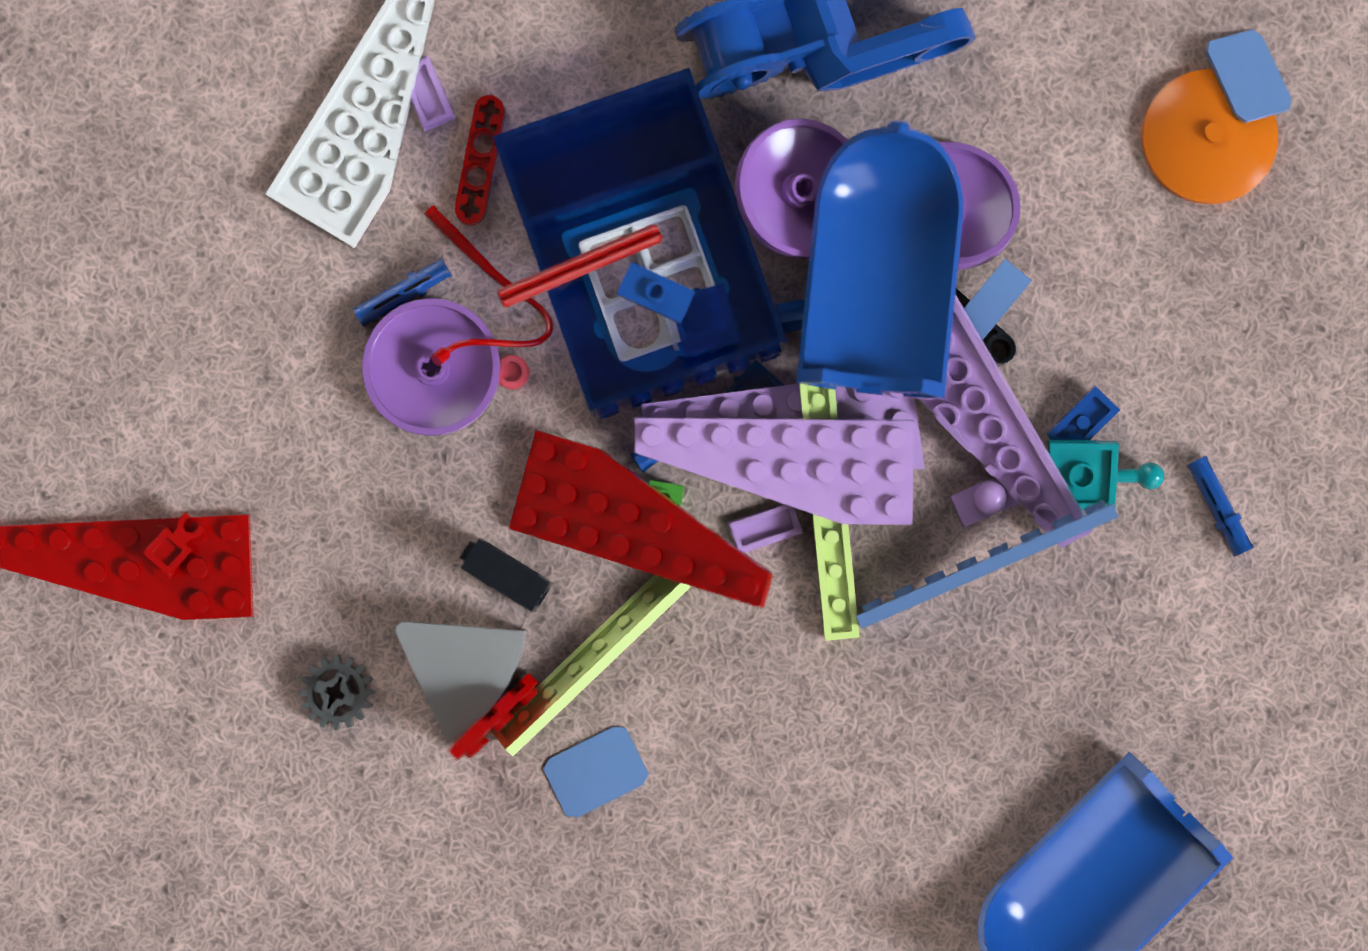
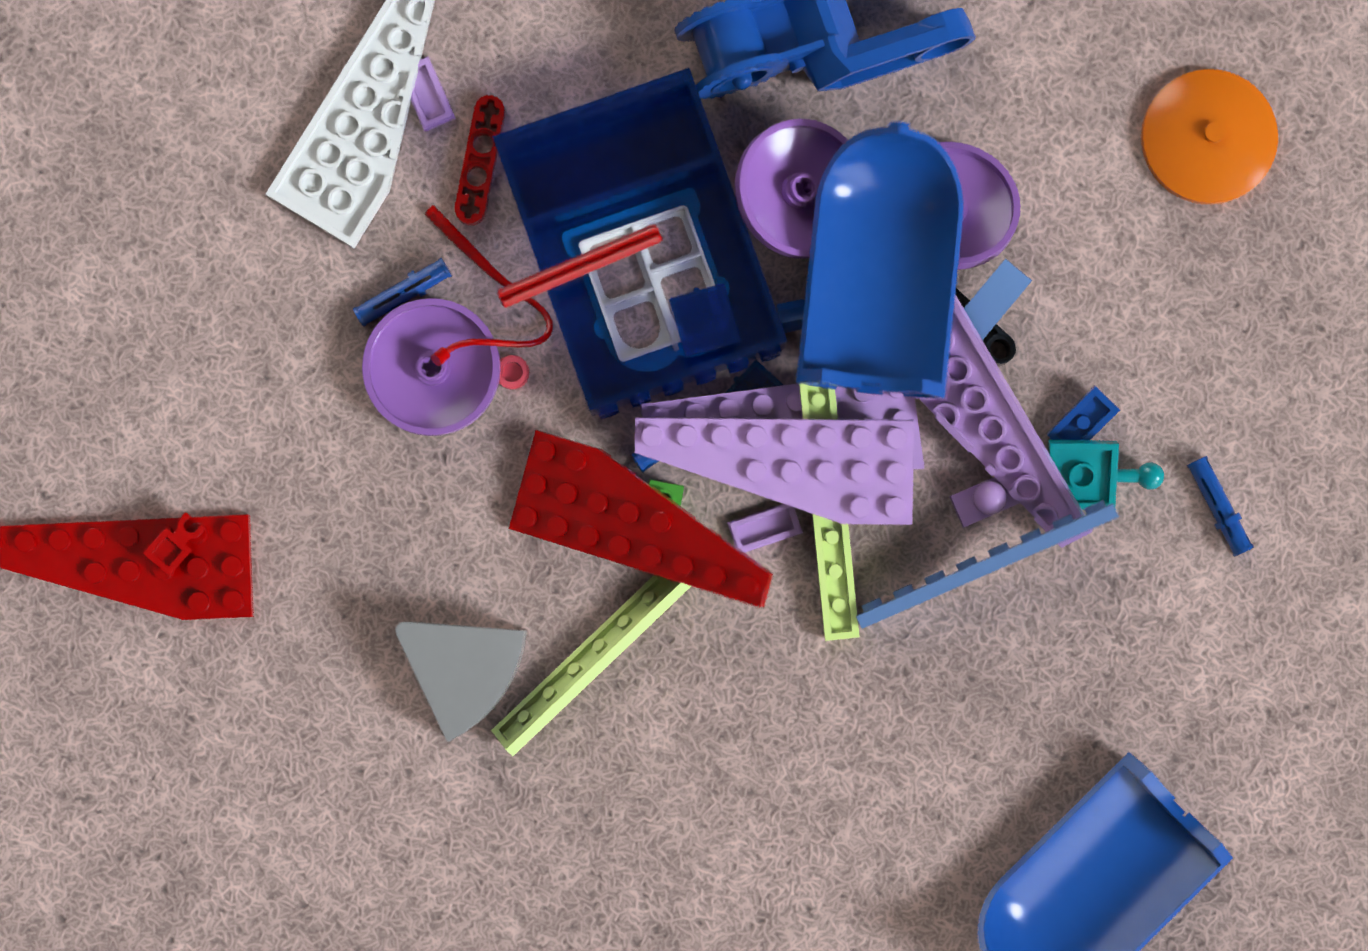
dark grey gear [299,655,376,730] -> none
red plate [447,673,539,761] -> none
black window [460,538,554,612] -> none
medium blue piece [543,726,649,817] -> none
blue plate [617,262,695,324] -> none
medium blue piece [1206,29,1291,123] -> none

